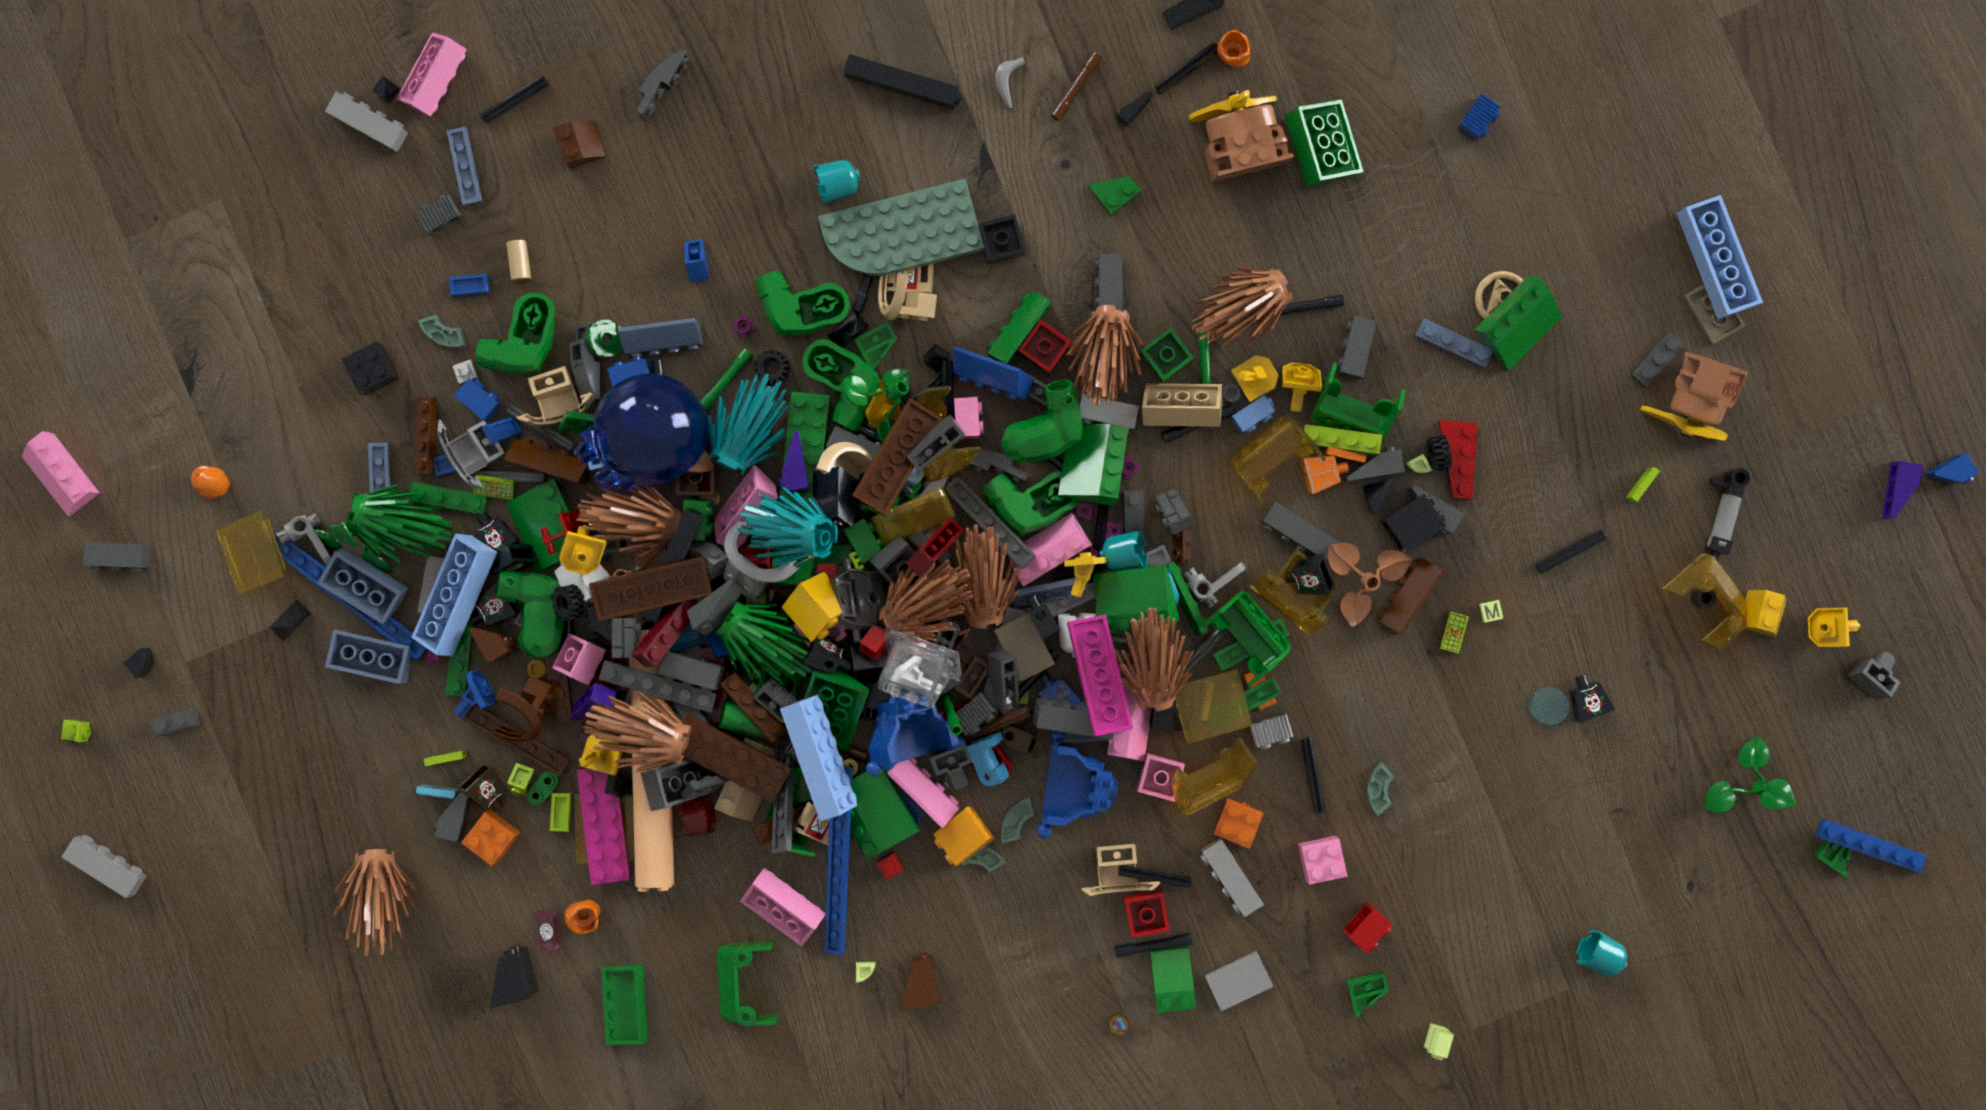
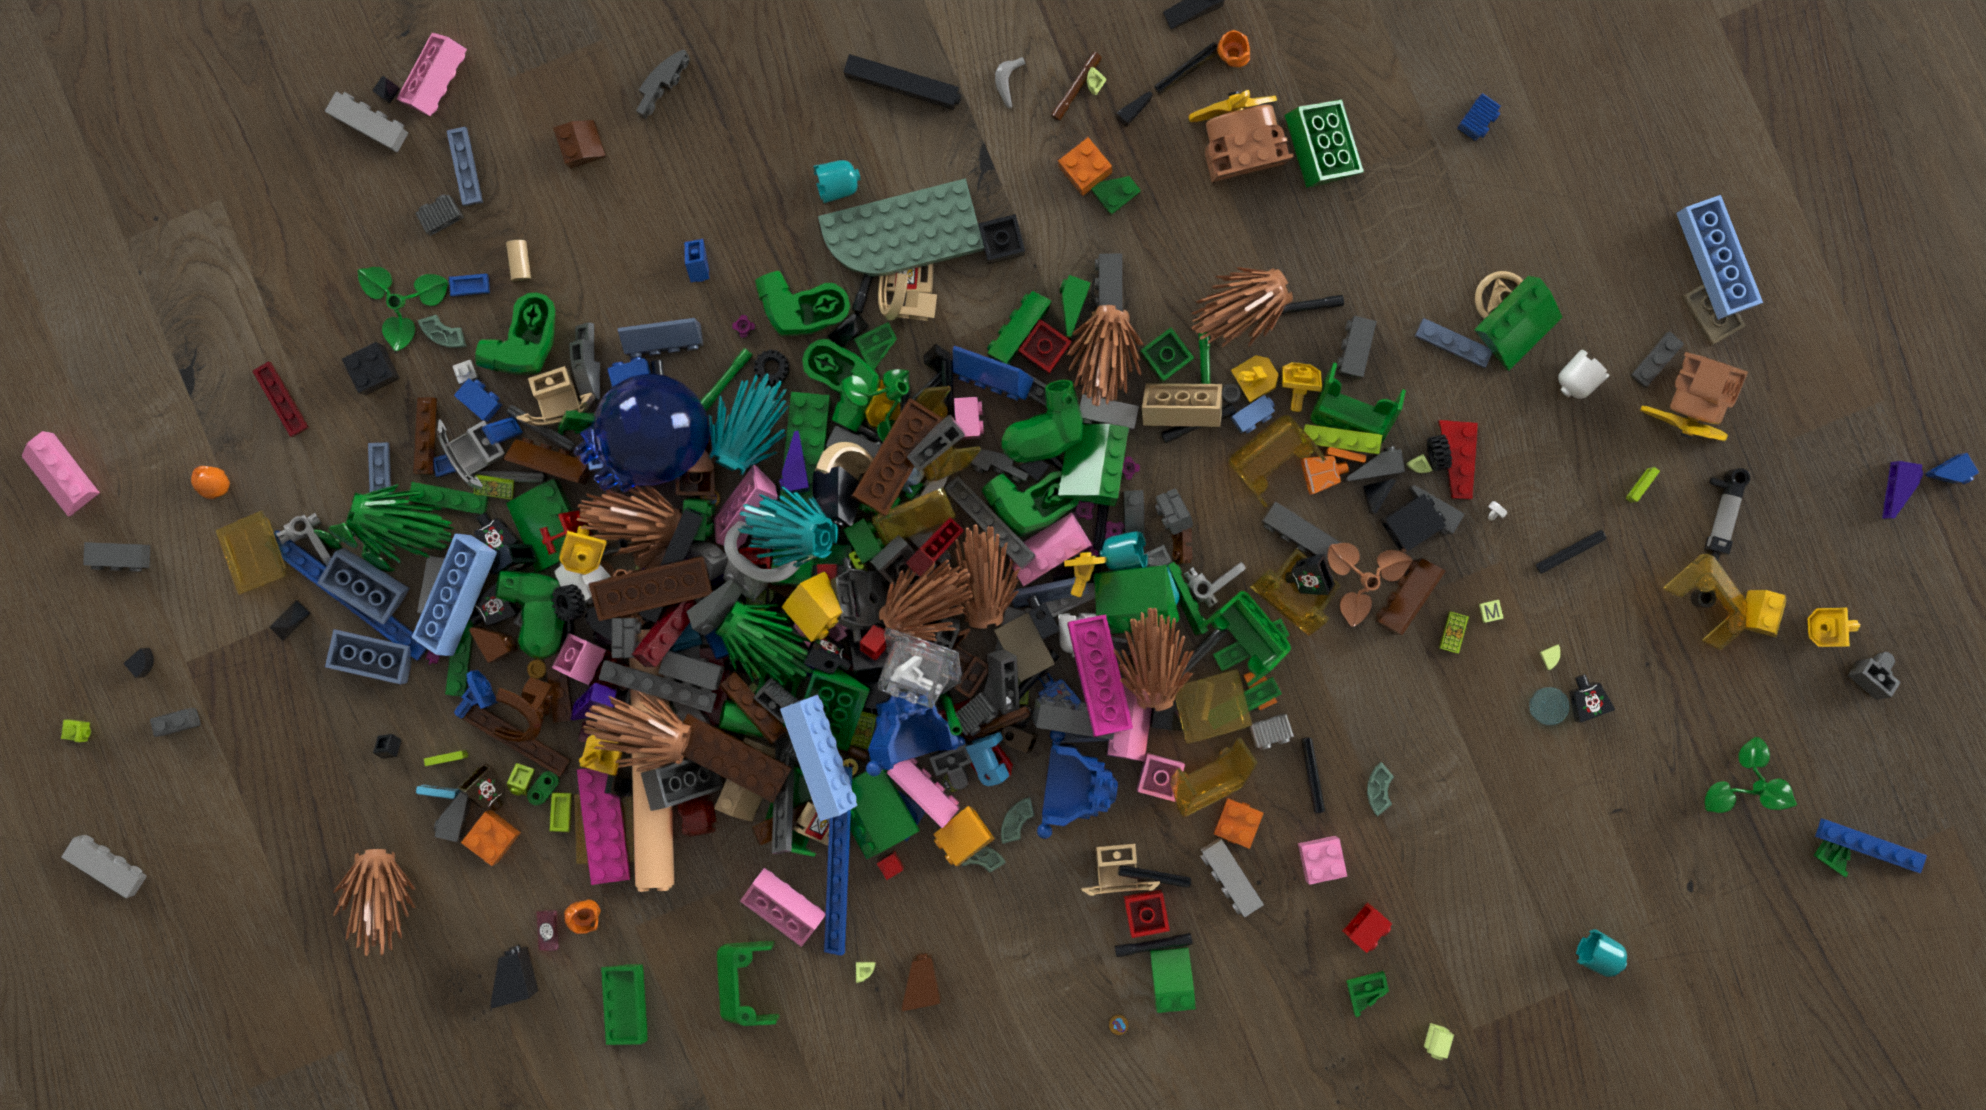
black axle [481,75,549,124] -> none
green tile [587,320,622,358] -> none
dark grey hinge [681,774,729,799] -> none
light grey tile [1204,951,1274,1011] -> none
none -> dark red plate [252,361,309,437]
none -> green plant [357,267,449,351]
none -> black slope [373,734,401,759]
none -> lime tile [851,711,877,749]
none -> black brick [1019,460,1049,482]
none -> orange brick [1058,137,1112,196]
none -> green slope [1059,275,1091,340]
none -> yellowish green tile [1087,67,1107,95]
none -> white tile [1488,501,1507,521]
none -> yellowish green tile [1540,645,1560,670]
none -> white cylinder [1558,350,1610,399]

